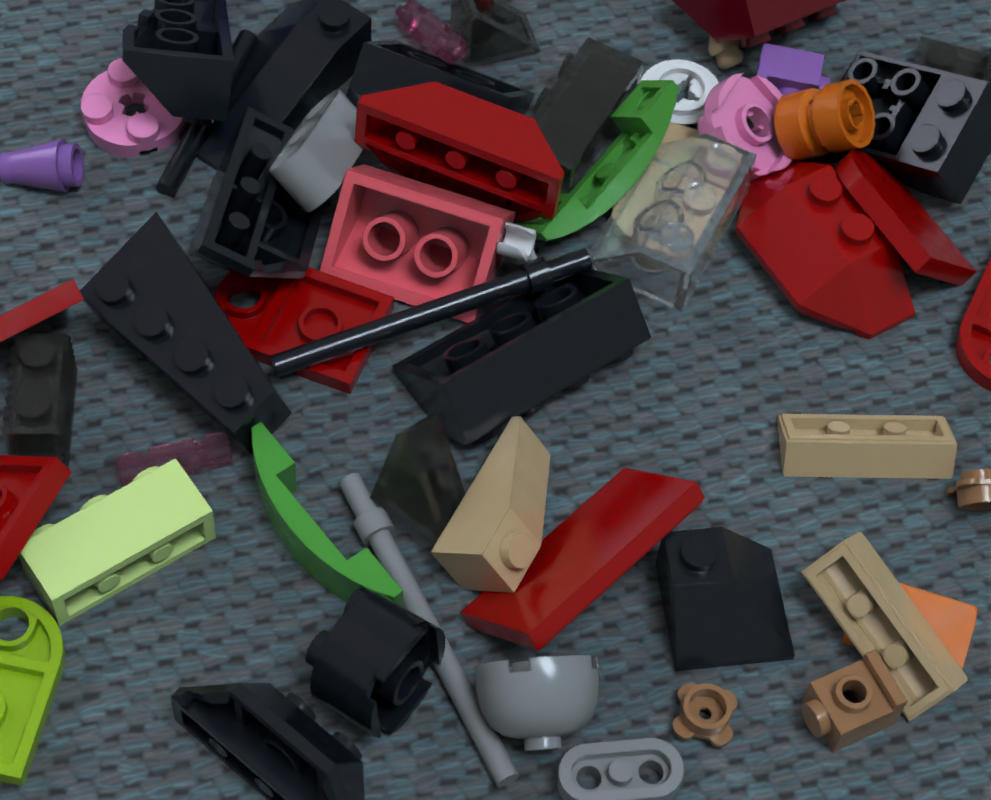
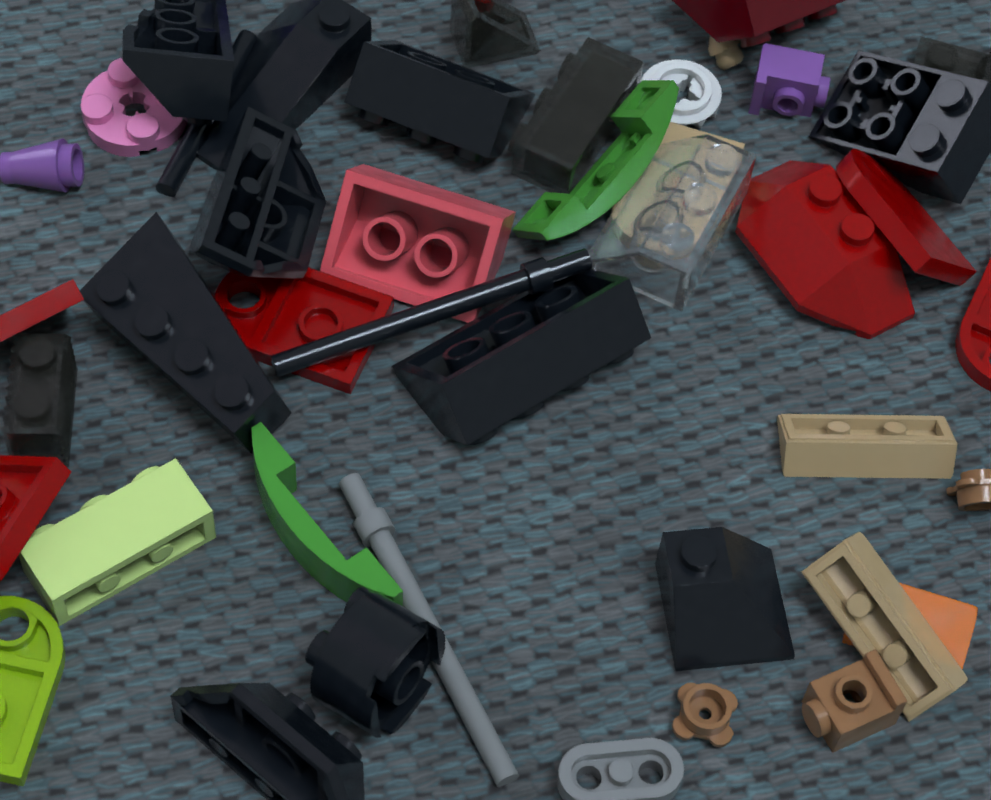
clear pink axle [116,432,232,487] -> none
light grey beam [269,89,363,213] -> none
red wedge [355,81,564,222] -> none
clear smoke slope [370,413,466,546] -> none
clear pink axle [395,0,468,65] -> none
tan slope [431,416,551,593] -> none
red tile [460,468,705,651] -> none
light grey cylinder [474,655,600,751] -> none
white hand [496,222,538,262] -> none
bright pink plate [698,73,793,183] -> none
orange wheel [774,79,875,161] -> none

